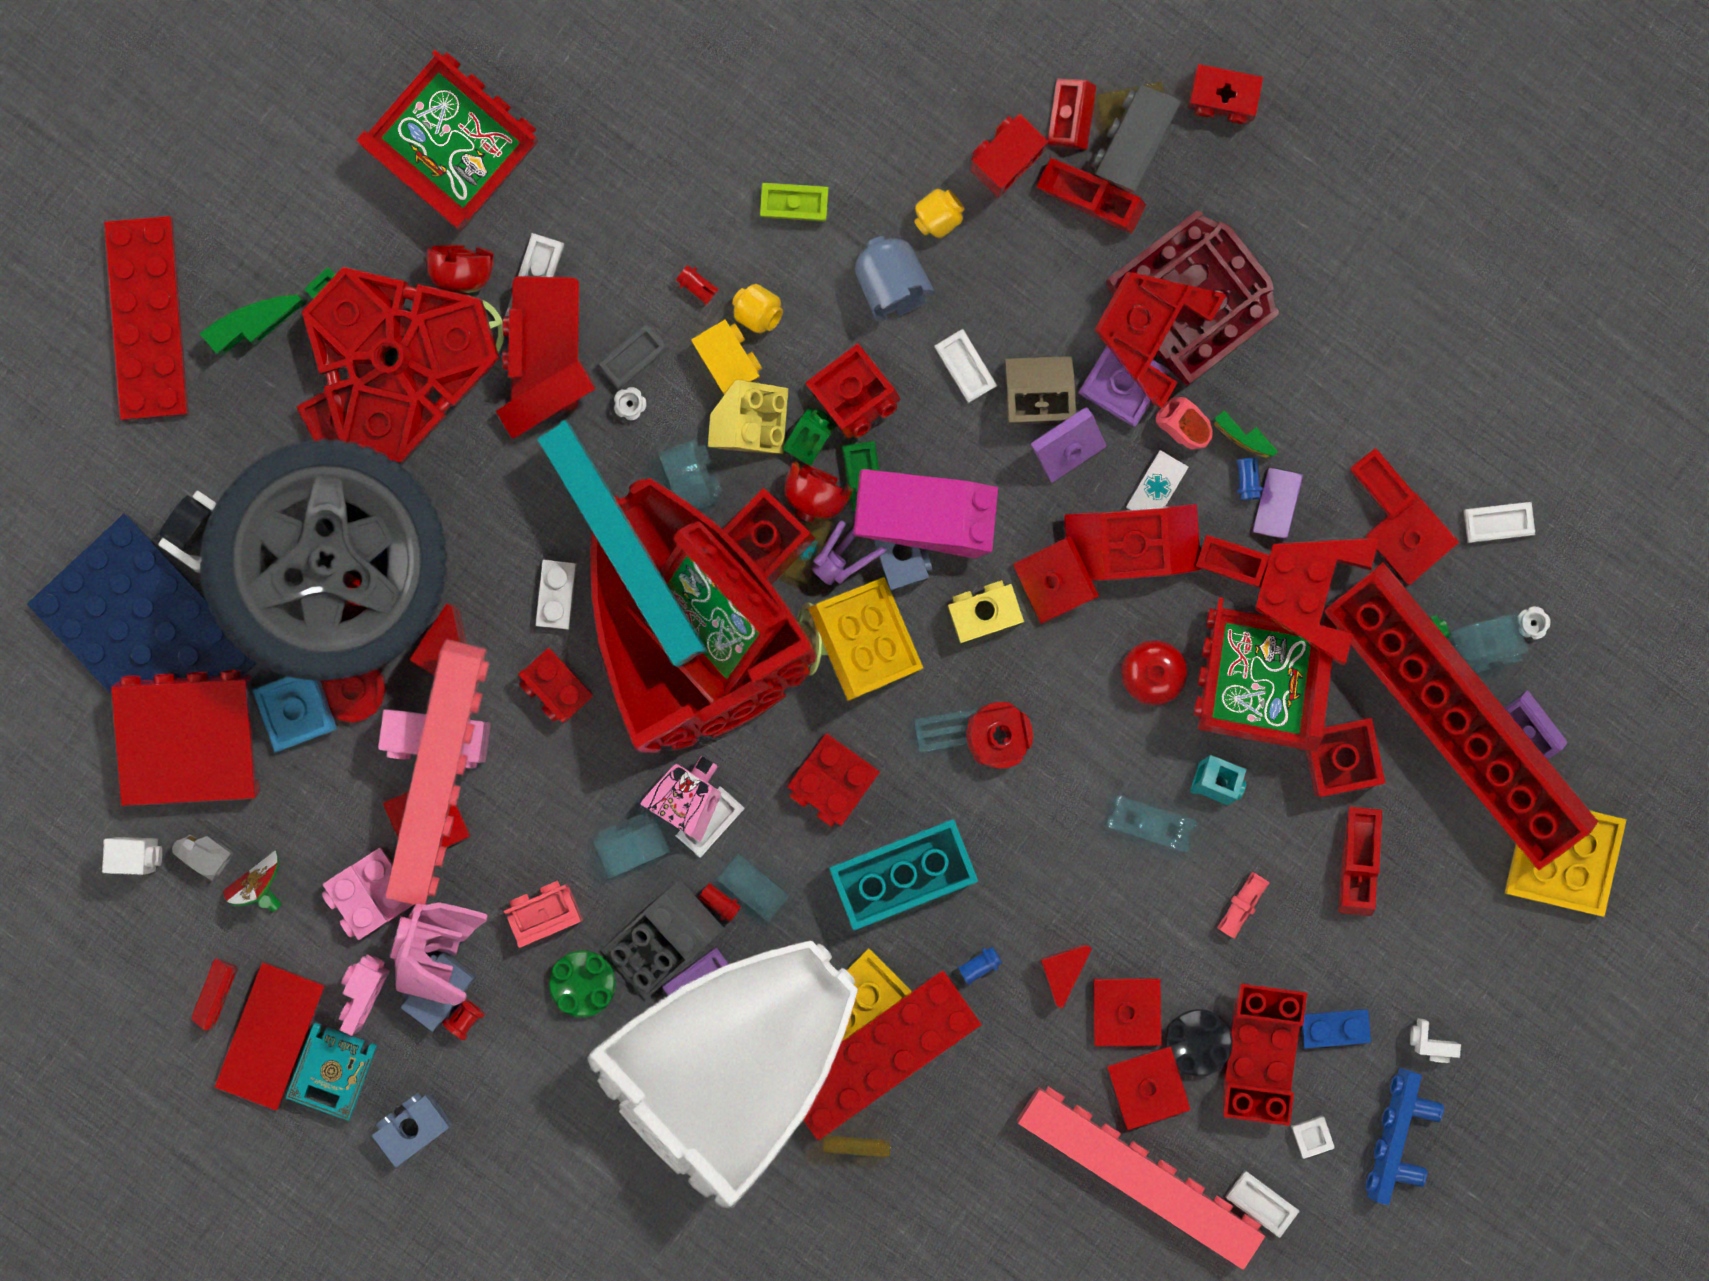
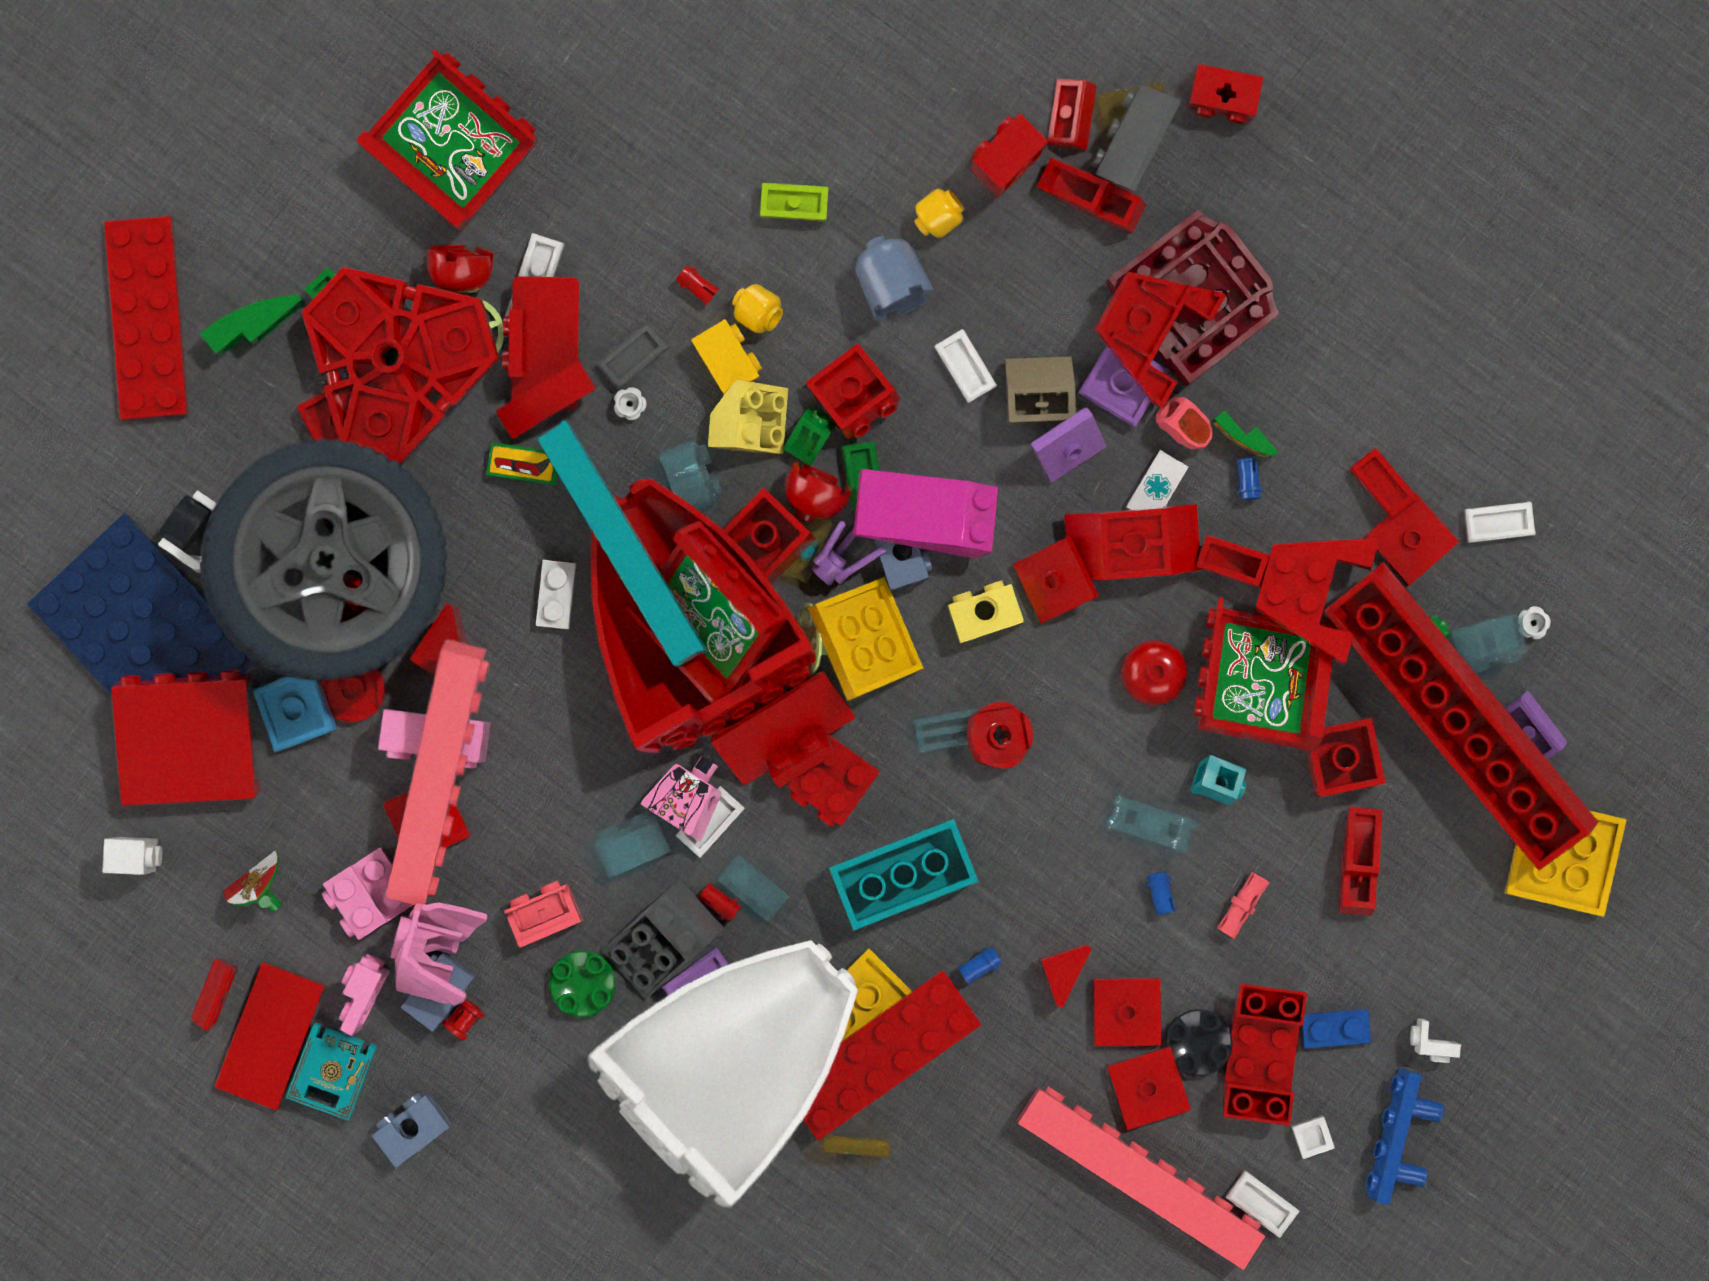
light grey rock [172,835,234,881] -> none
red bracket [518,647,594,723] -> none
medium lavender slope [1252,468,1303,540] -> none
none -> slope [486,442,558,486]
none -> red bracket [711,672,855,788]
none -> blue pin [1145,871,1177,915]

